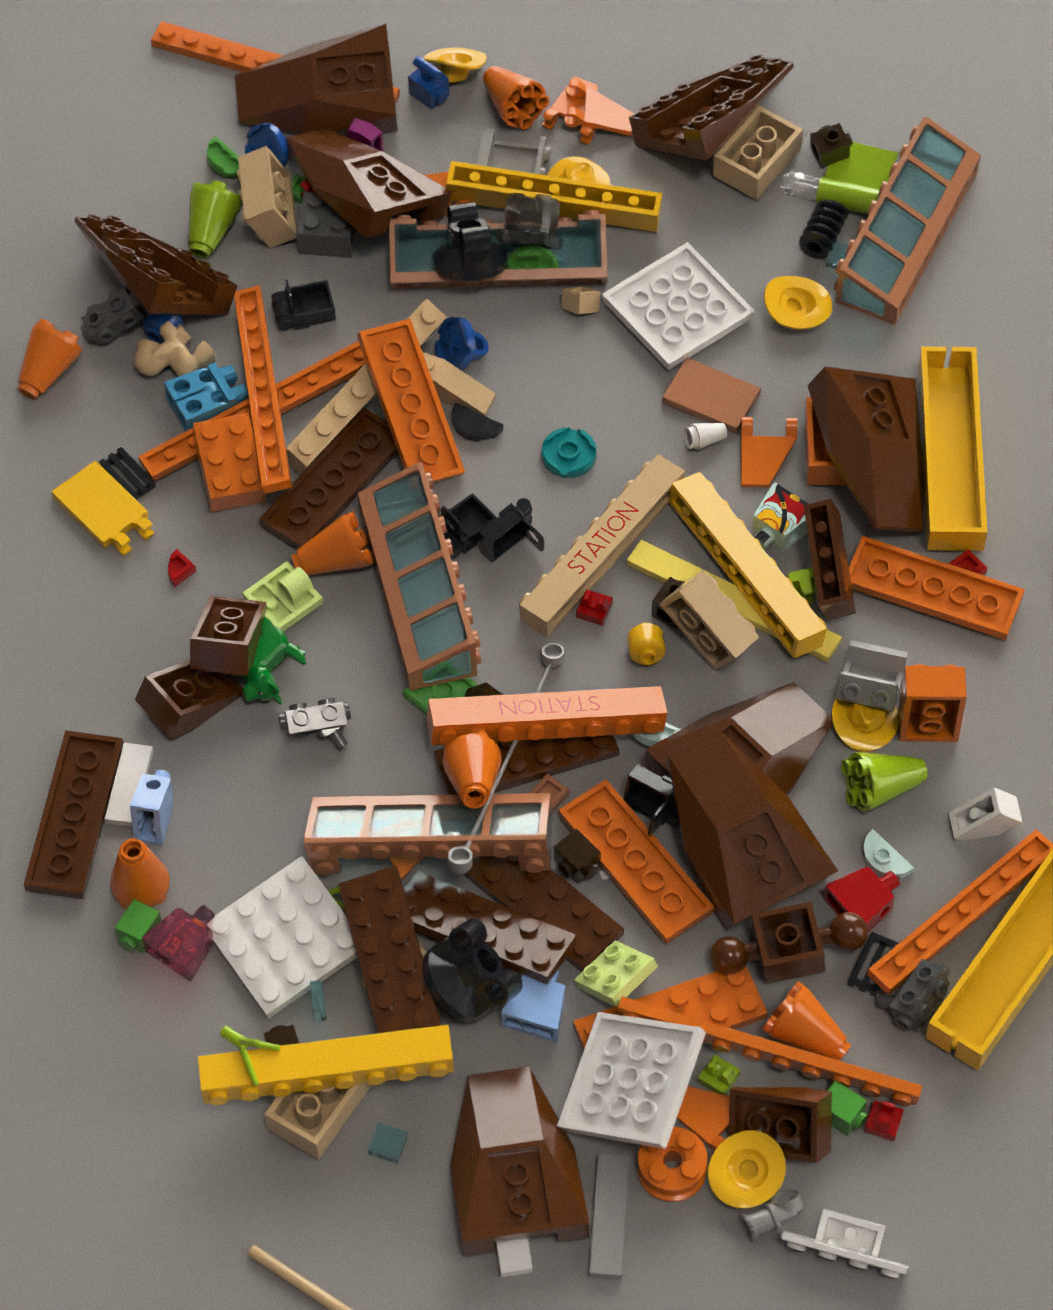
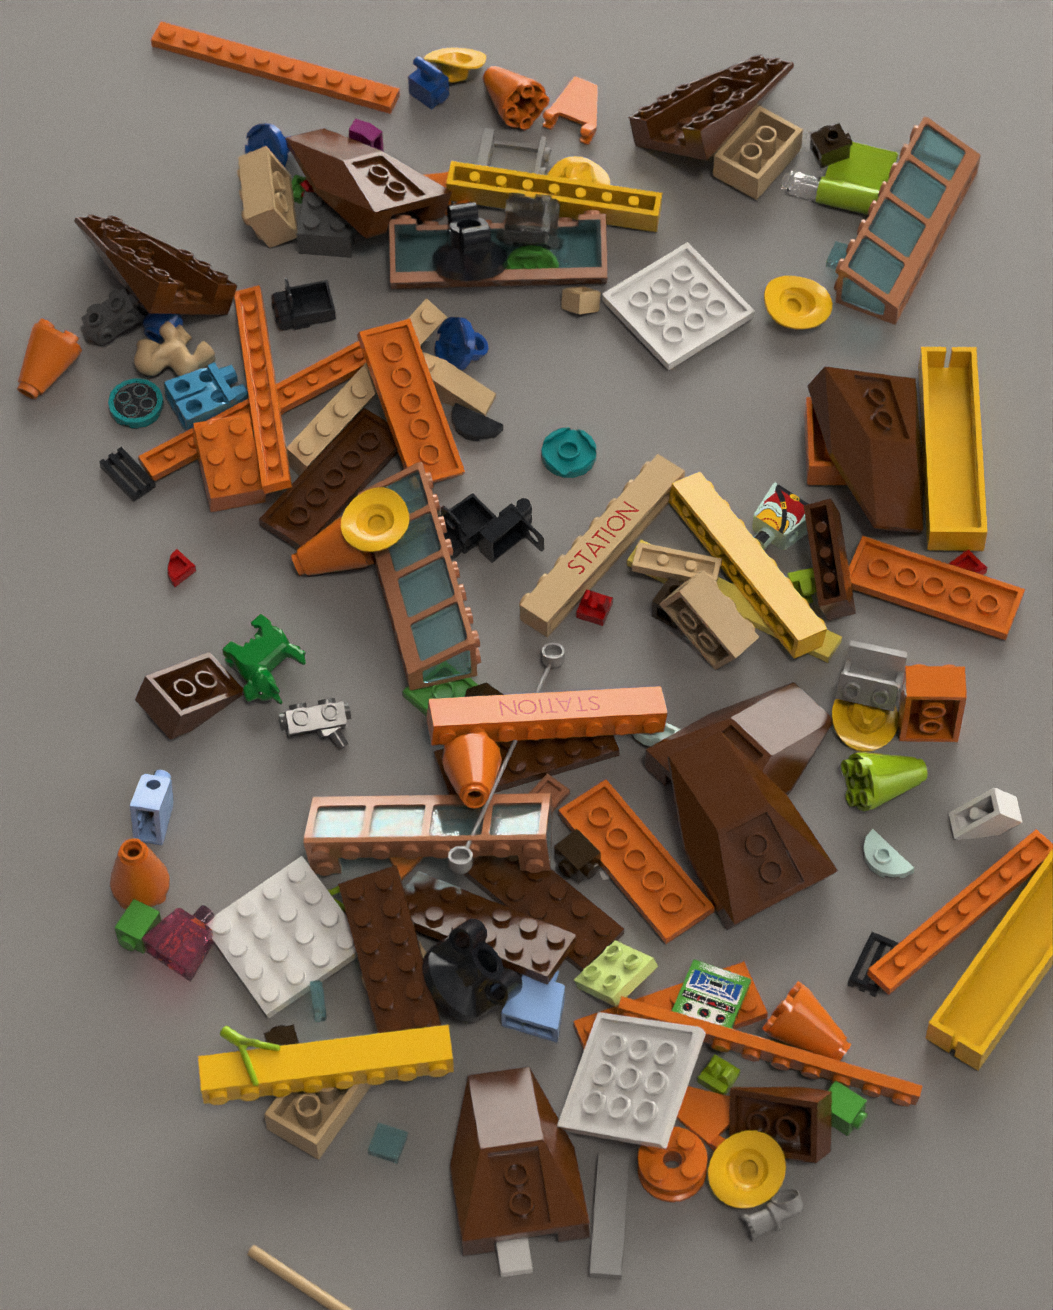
reddish brown plate [24,730,124,899] -> none
yellow tile [51,460,154,556] -> none
white tile [105,742,154,827] -> none
lime cone [188,180,243,258] -> none
reddish brown slope [190,596,267,676] -> none
bright green plate [207,135,239,177] -> none
reddish brown wedge [235,24,398,136] -> none
yellowish green plate [242,561,323,632] -> none
flag [564,78,634,136] -> none
black piece [623,764,680,836] -> none
yellow head [627,623,666,666] -> none
nougat tile [662,358,761,434] -> none
white cone [684,423,727,451] -> none
reddish brown brick [709,902,868,984] -> none
orange flag [741,417,798,488] -> none
white bracket [781,1209,909,1278] -> none
black piece [799,200,849,259] -> none
red torso [824,867,900,933] -> none
red tile [864,1100,904,1141] -> none
dark grey brick [877,959,950,1032] -> none
none -> tile [108,378,164,429]
none -> yellow hat [341,487,410,552]
none -> tan plate [632,542,722,582]
none -> tile [672,959,751,1029]

